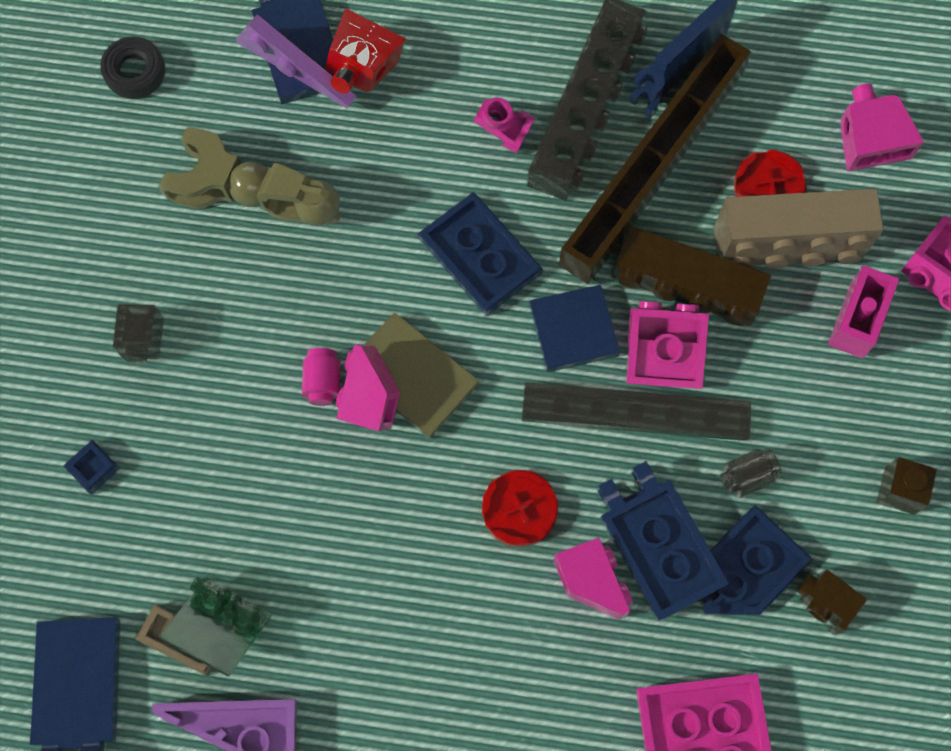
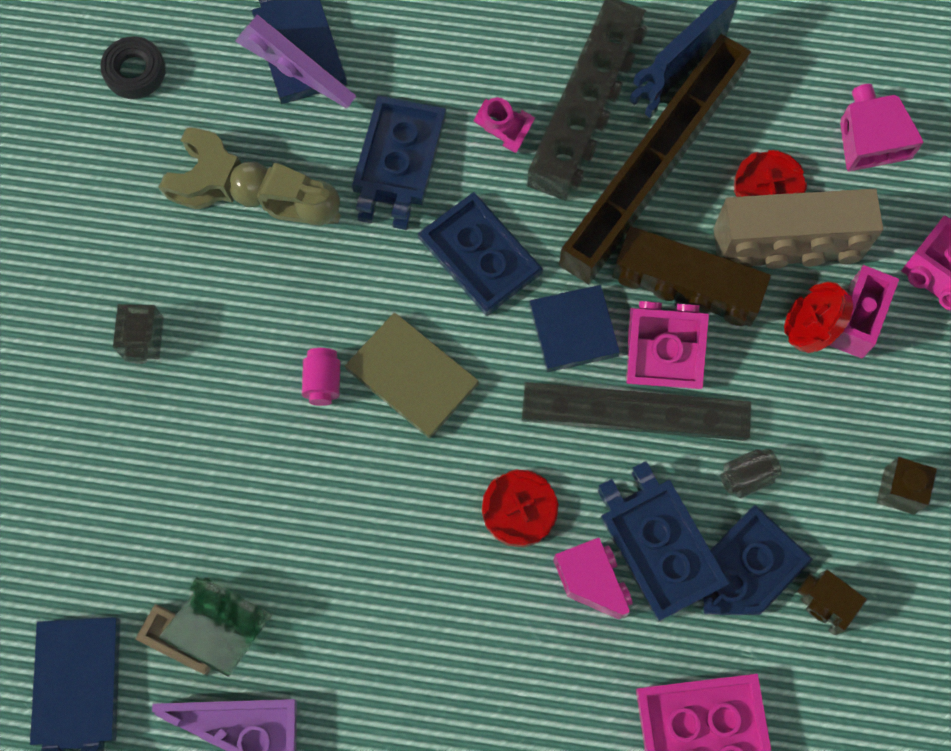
dark blue tile [63,440,120,495] -> none
red torso [325,8,406,94] -> none
dark pink slope [336,344,400,431] -> none
none -> dark blue tile [352,96,446,230]
none -> red tile [784,281,853,353]

